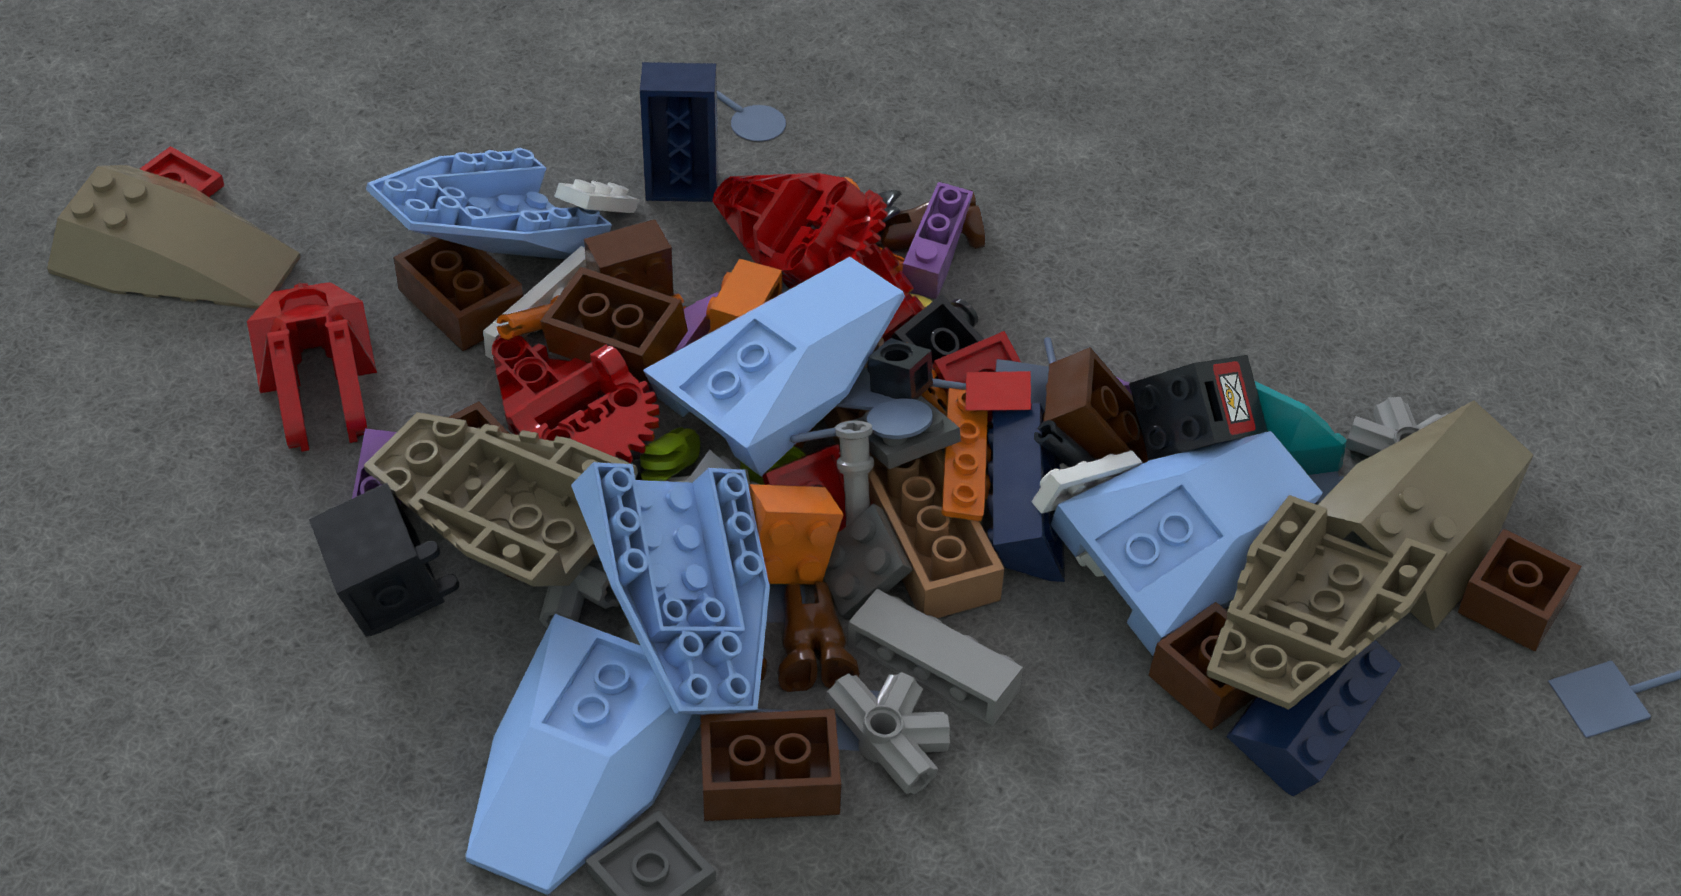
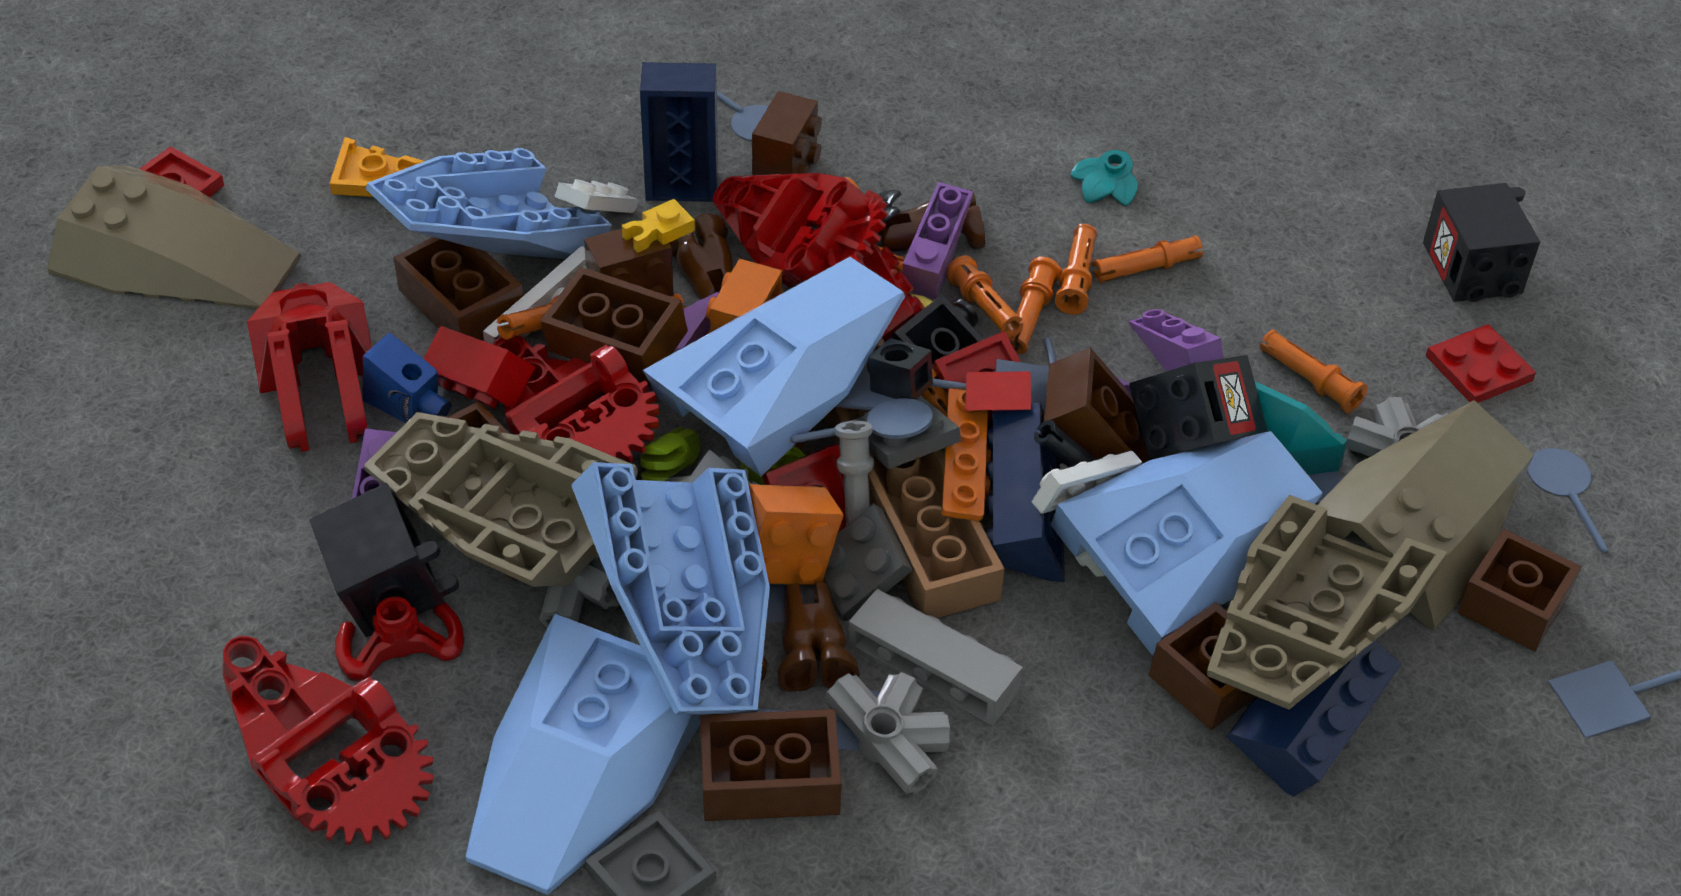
none -> red connector [222,636,434,845]
none -> light orange wing [329,137,424,197]
none -> red piece [335,597,464,681]
none -> blue torso [363,332,451,423]
none -> red brick [423,326,535,409]
none -> yellow plate [622,199,695,253]
none -> reddish brown piece [669,213,734,300]
none -> reddish brown brick [752,91,822,175]
none -> orange pin [946,255,1023,338]
none -> orange pin [1008,256,1062,355]
none -> orange pin [1055,224,1097,315]
none -> teal plate [1070,150,1138,206]
none -> orange pin [1093,235,1203,283]
none -> medium lavender slope [1129,309,1223,371]
none -> orange pin [1260,329,1368,414]
none -> black container [1423,183,1540,302]
none -> red plate [1426,324,1536,403]
none -> sand blue piece [1527,448,1608,553]

